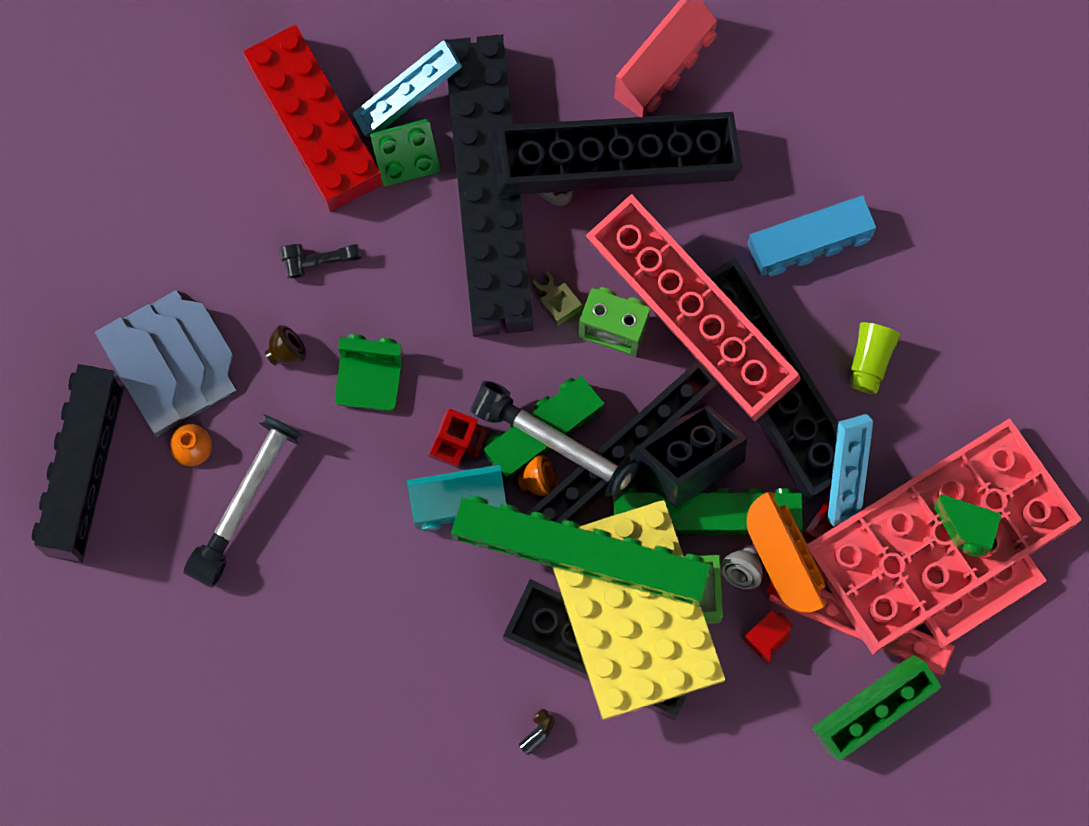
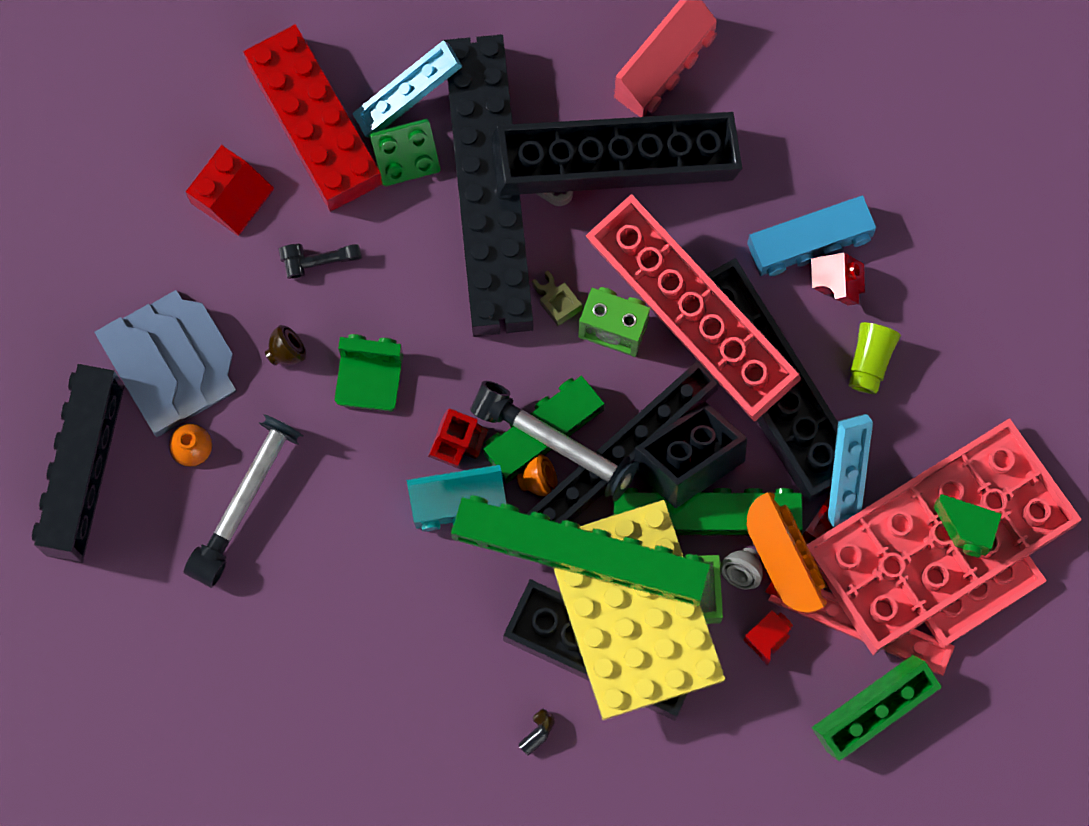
none -> red slope [185,145,274,236]
none -> brick [811,253,865,306]

